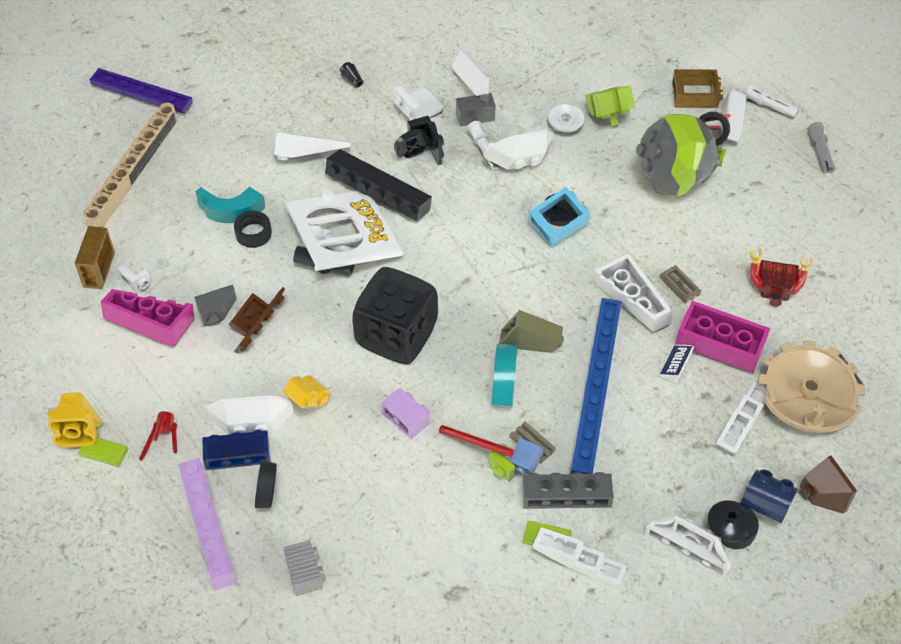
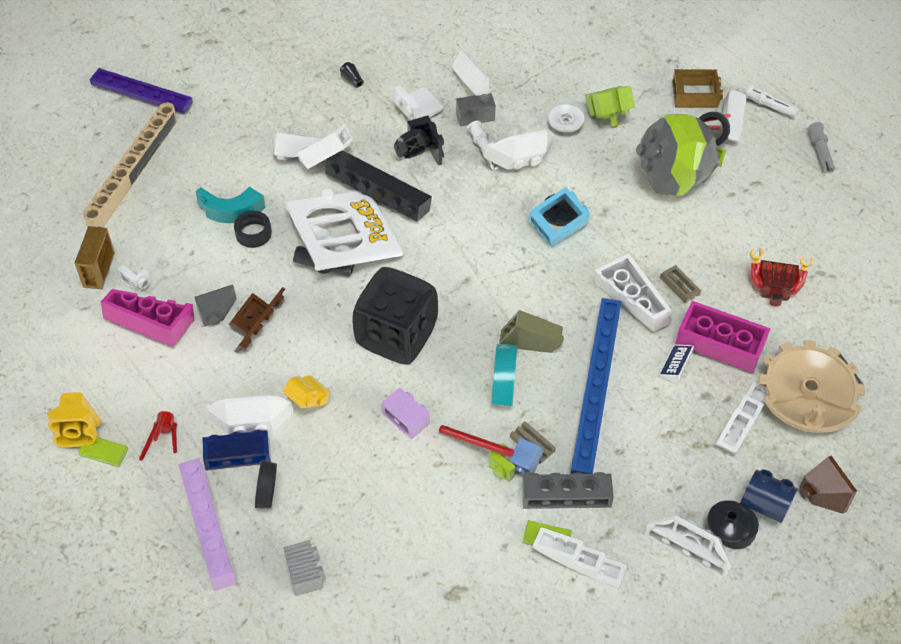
none -> white slope [298,124,354,169]

